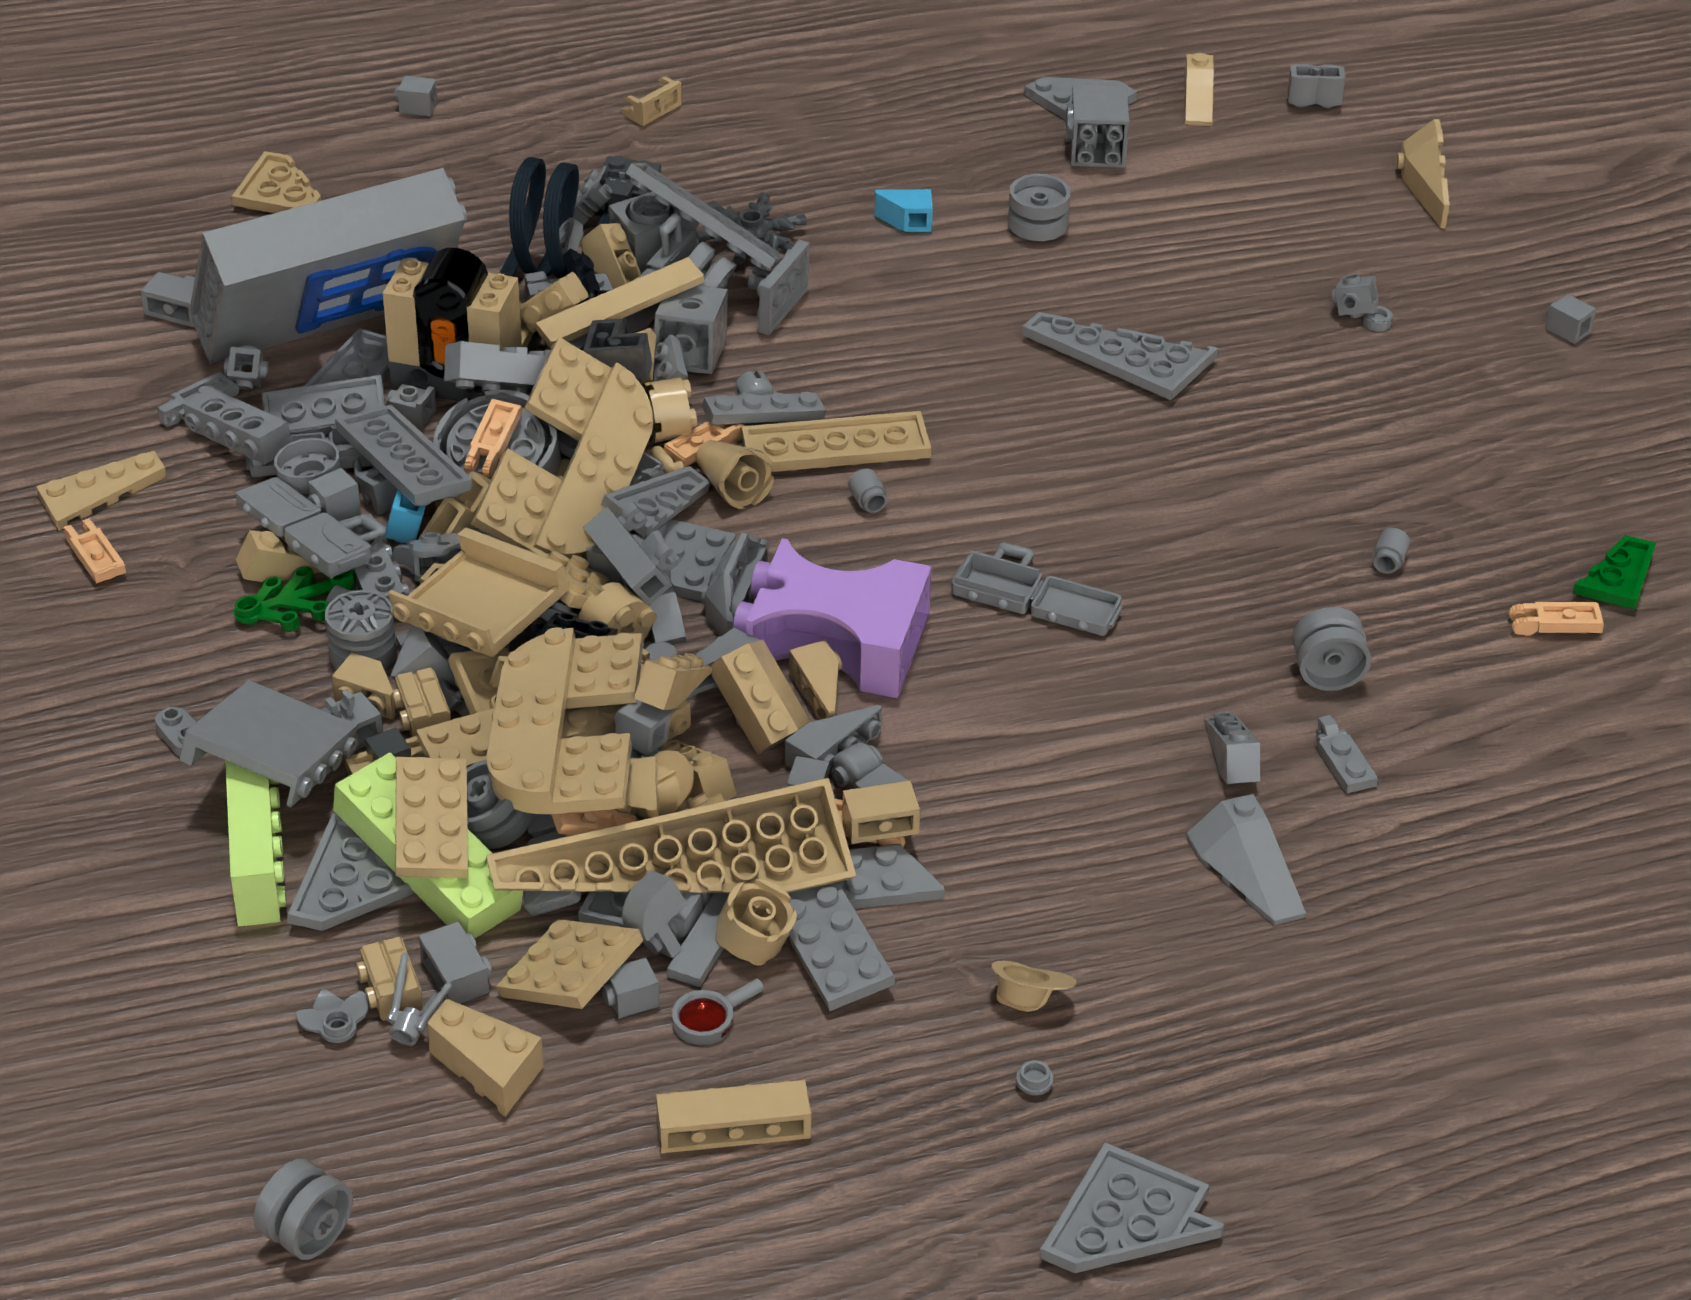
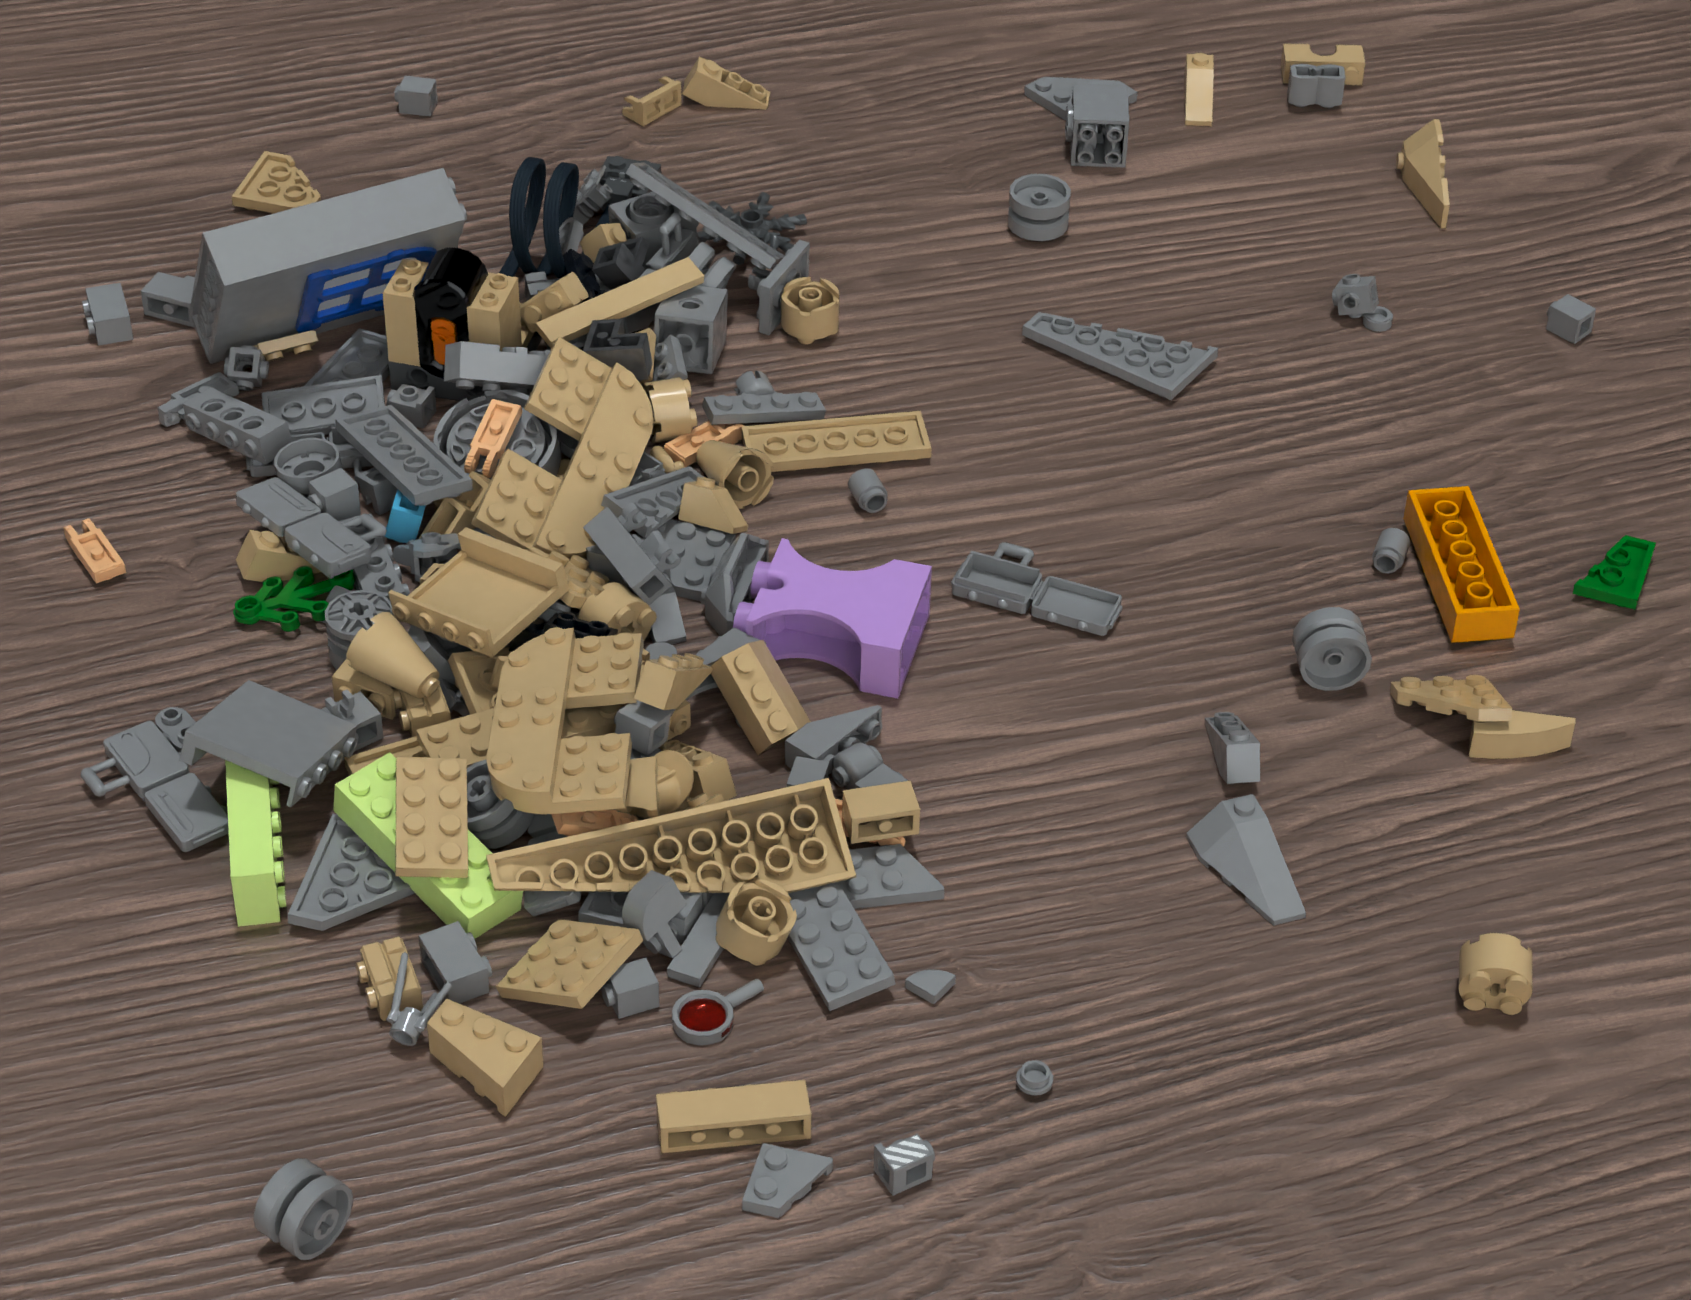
tan wing [36,450,166,531] -> none
light grey plate [296,989,369,1043] -> none
dark grey tile [365,727,411,761] -> none
tan slope [789,640,842,720] -> none
medium azure slope [875,189,933,232] -> none
tan piece [991,961,1077,1012] -> none
light grey wing [1040,1142,1224,1273] -> none
light grey hinge [1316,715,1378,794] -> none
light nougat hinge [1508,602,1604,636] -> none
none -> light grey piece [81,721,229,852]
none -> light grey brick [82,283,133,346]
none -> tan hinge [249,330,318,368]
none -> tan cone [346,612,440,699]
none -> flat silver brick [592,237,649,289]
none -> tan slope [678,477,748,534]
none -> tan slope [682,56,770,110]
none -> light grey wing [742,1143,833,1218]
none -> tan brick [781,277,839,344]
none -> light grey brick [874,1133,935,1196]
none -> light grey tile [905,969,956,1005]
none -> tan arch [1280,44,1365,85]
none -> tan plate [1390,675,1512,722]
none -> light orange brick [1403,486,1520,643]
none -> tan brick [1459,933,1533,1015]
none -> tan slope [1469,710,1575,759]

